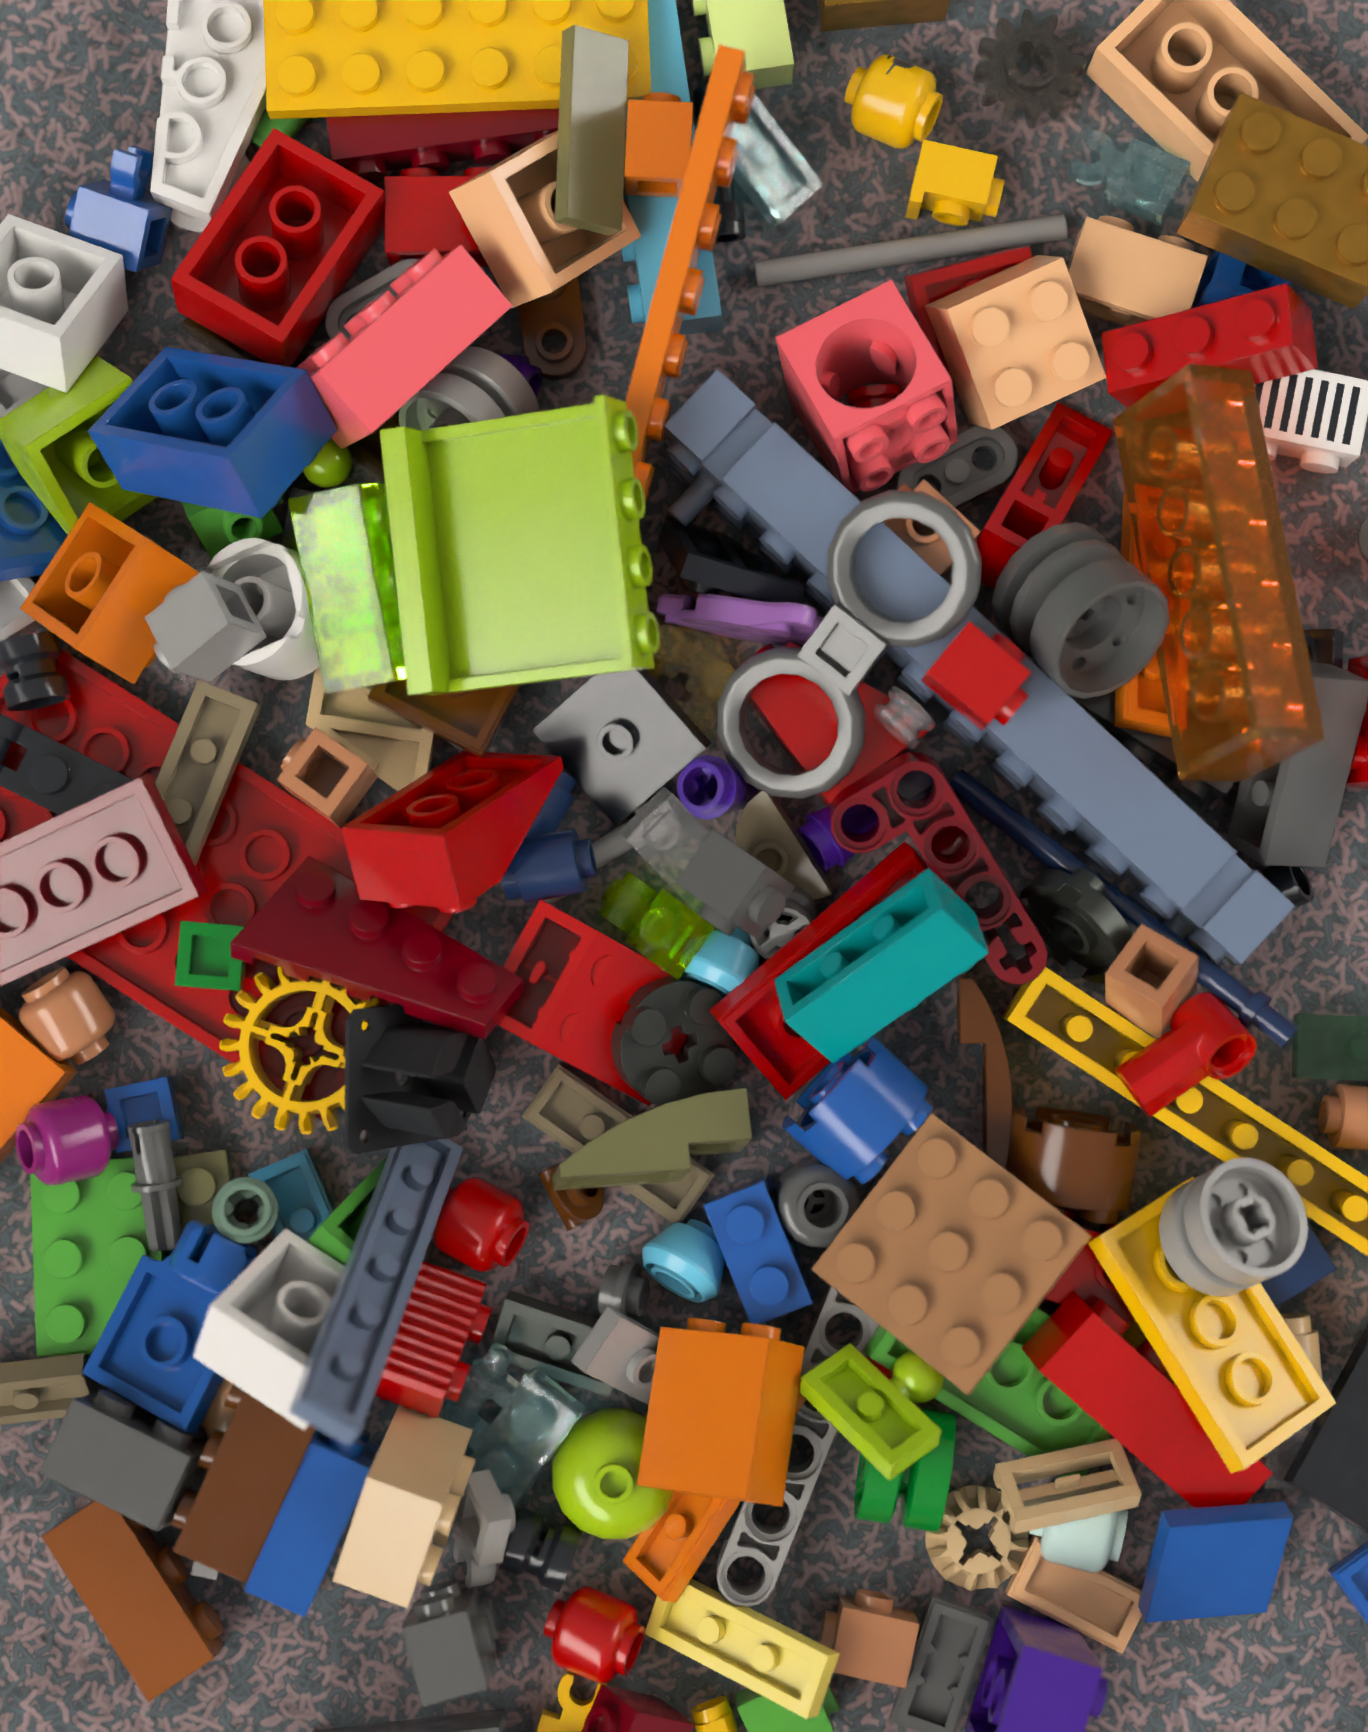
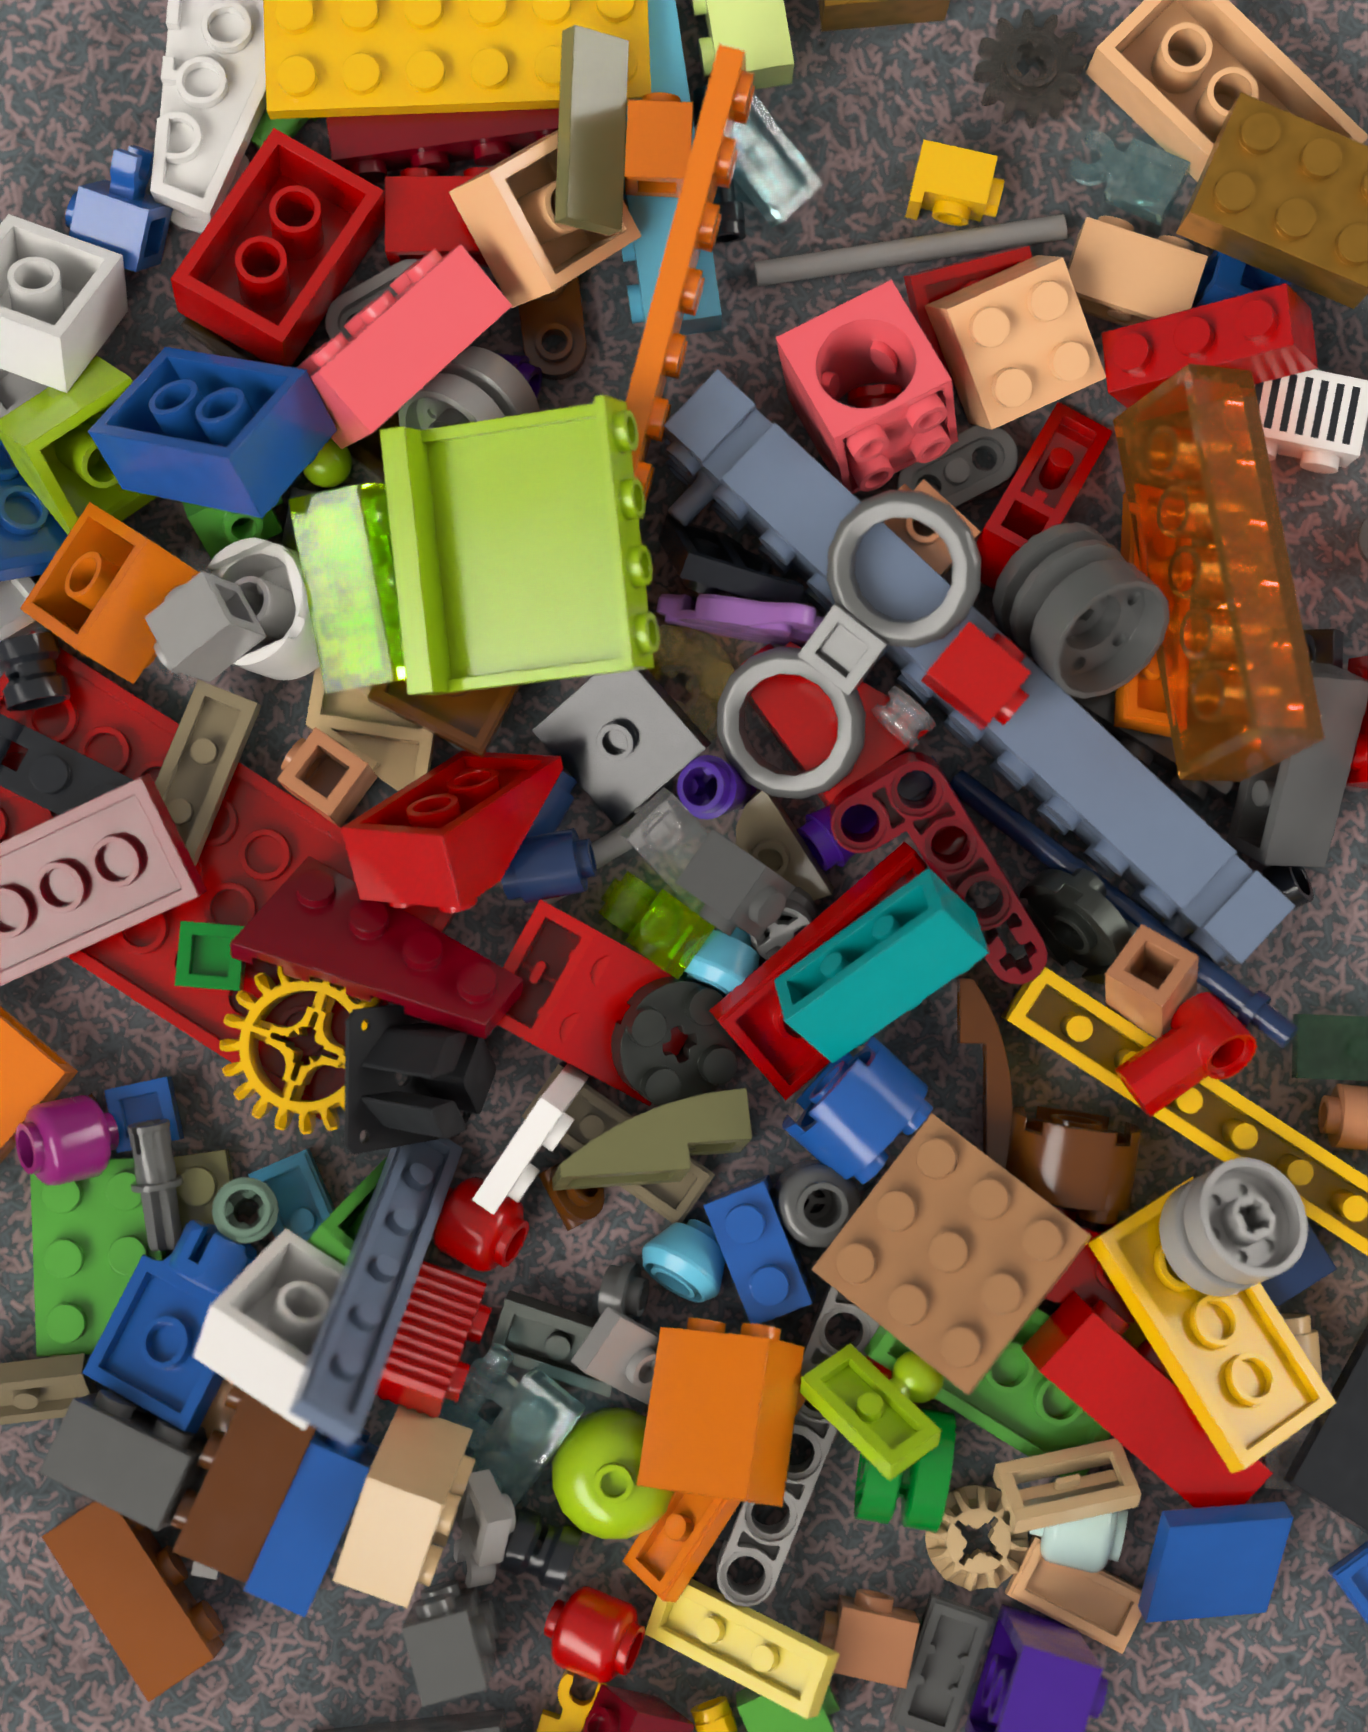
nougat head [18,966,116,1065] -> none
yellow head [844,54,943,149] -> none
none -> white wing [472,1063,589,1215]

